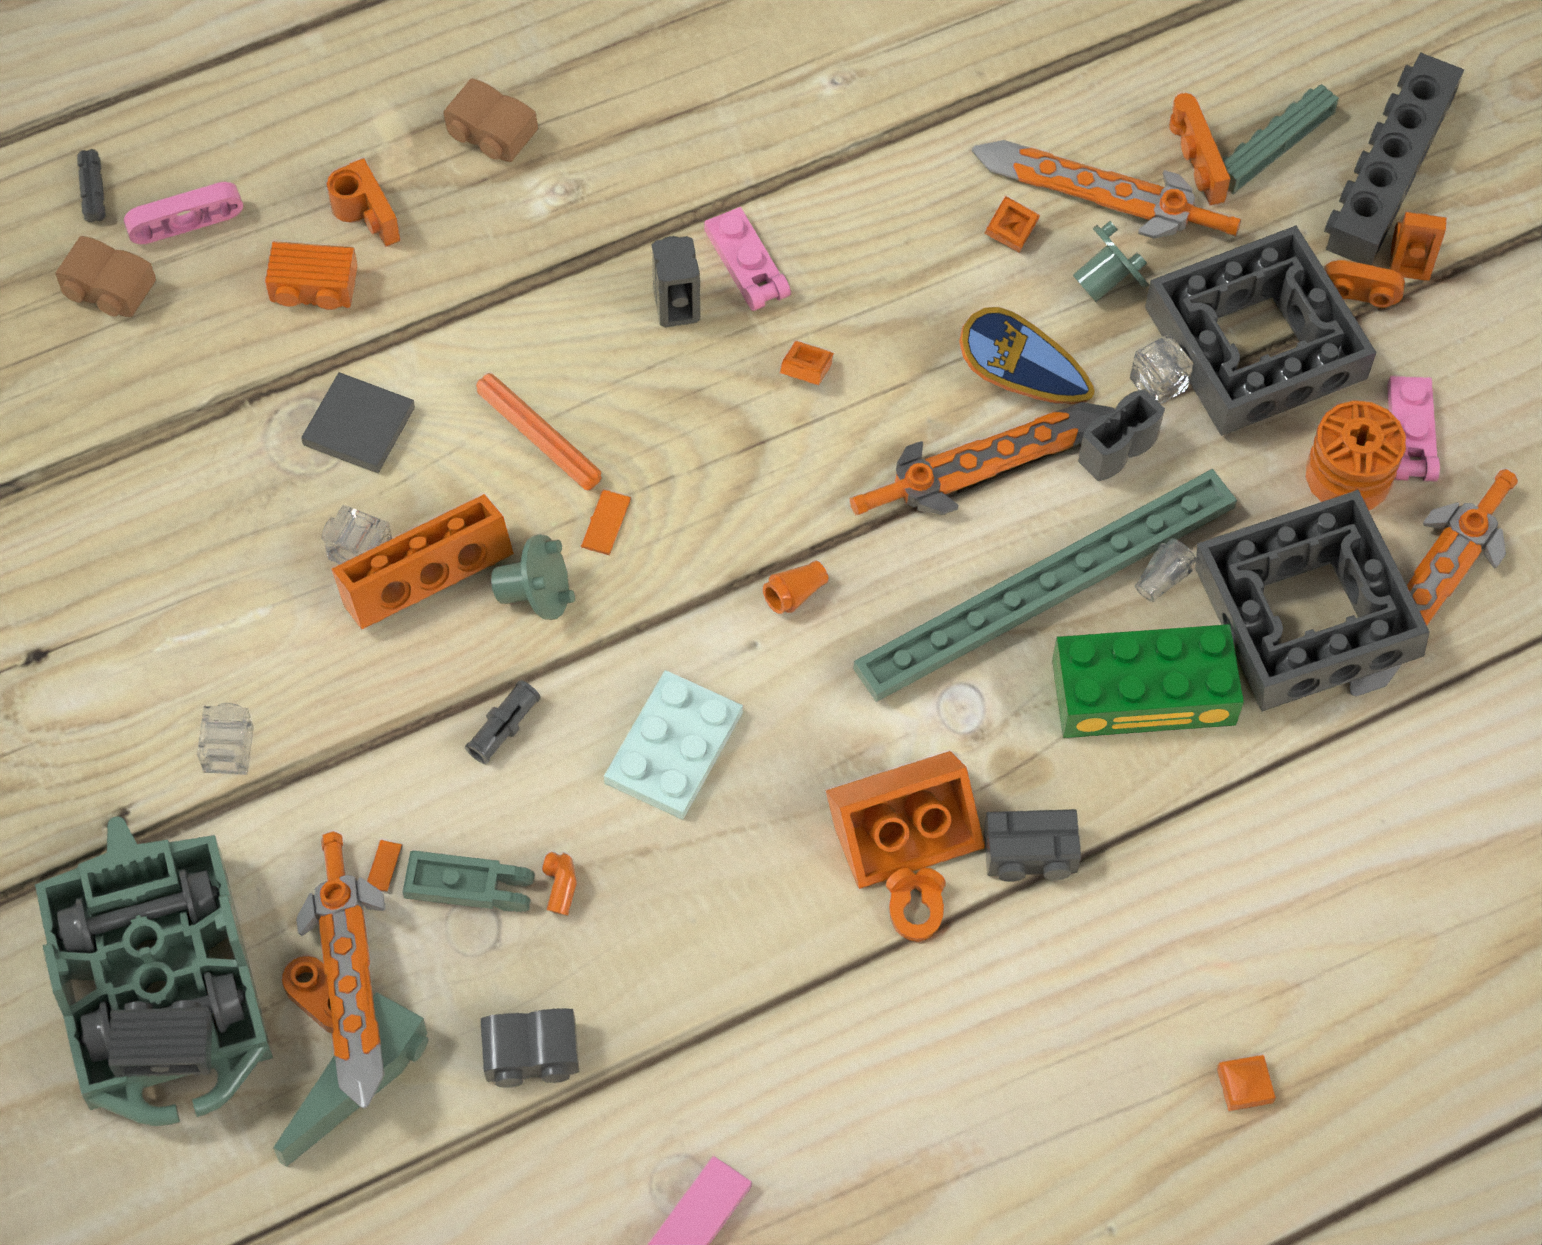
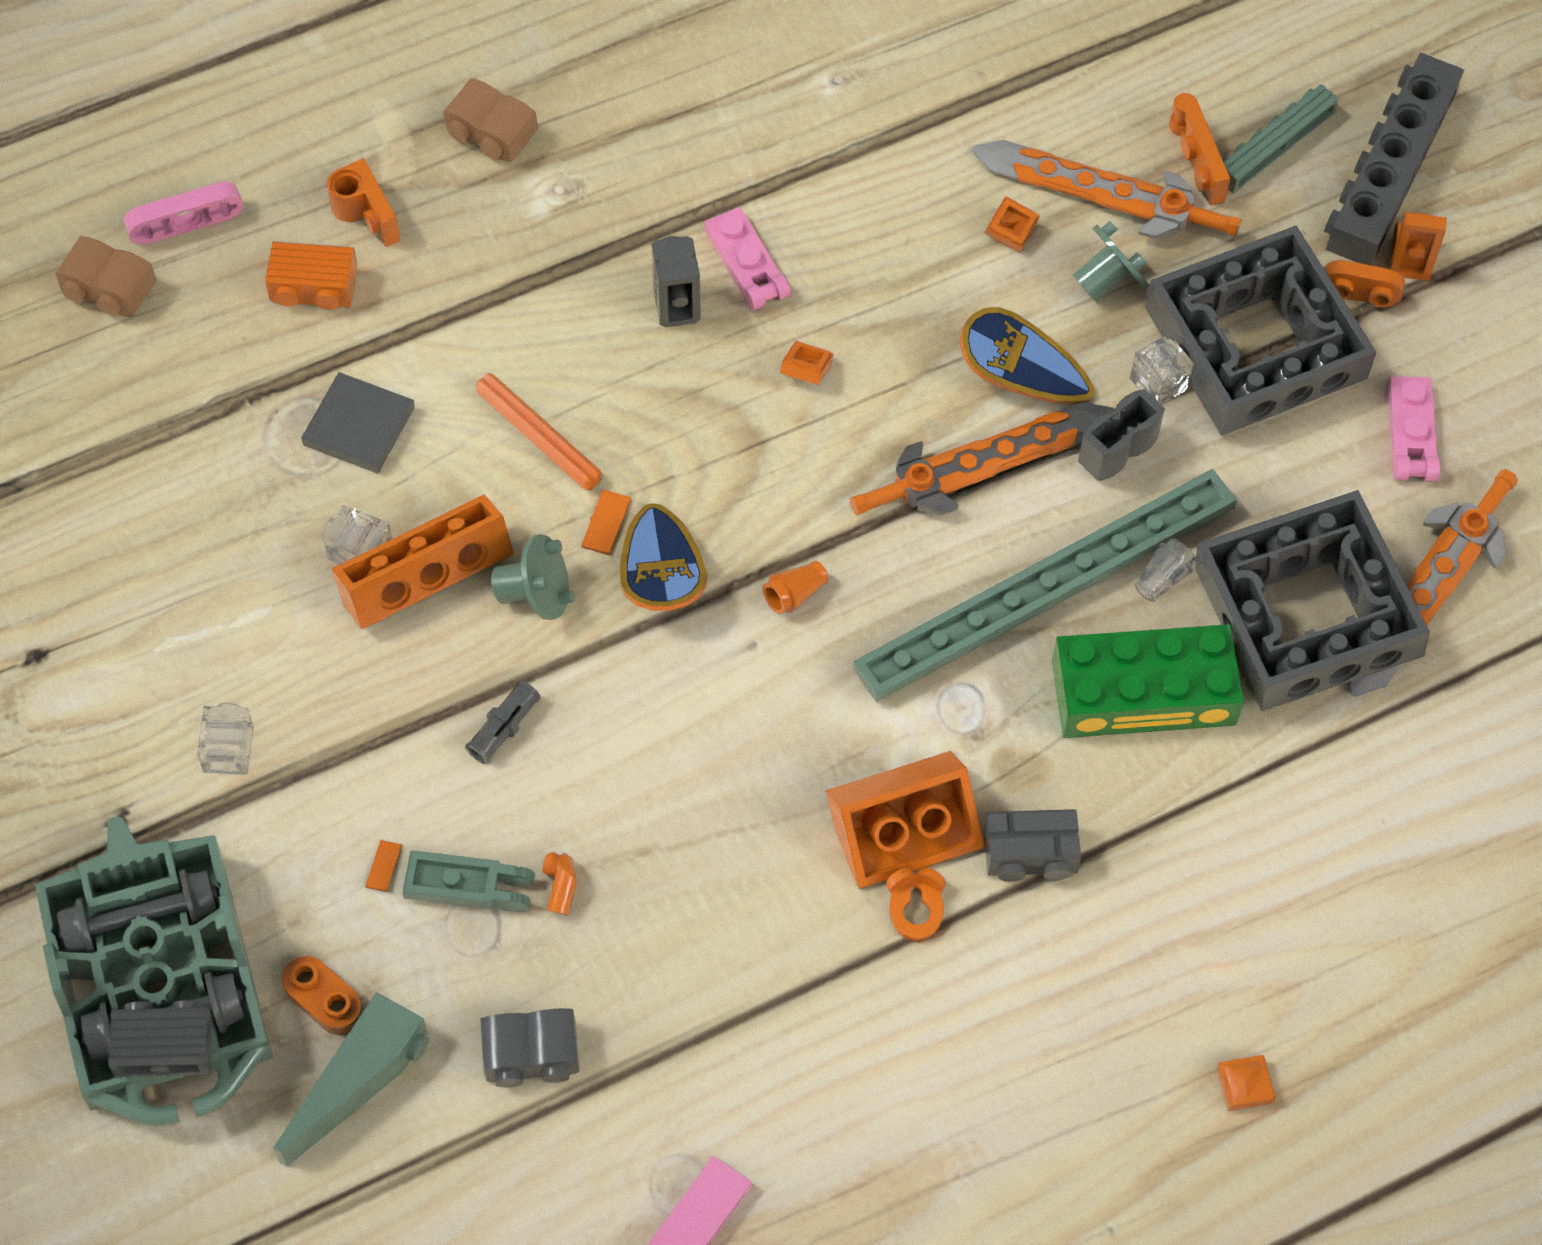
dark grey axle [77,149,106,223] -> none
sword [296,831,385,1108] -> none
light aqua plate [604,670,743,820] -> none
orange wheel [1306,400,1406,510] -> none
none -> shield [620,503,707,611]

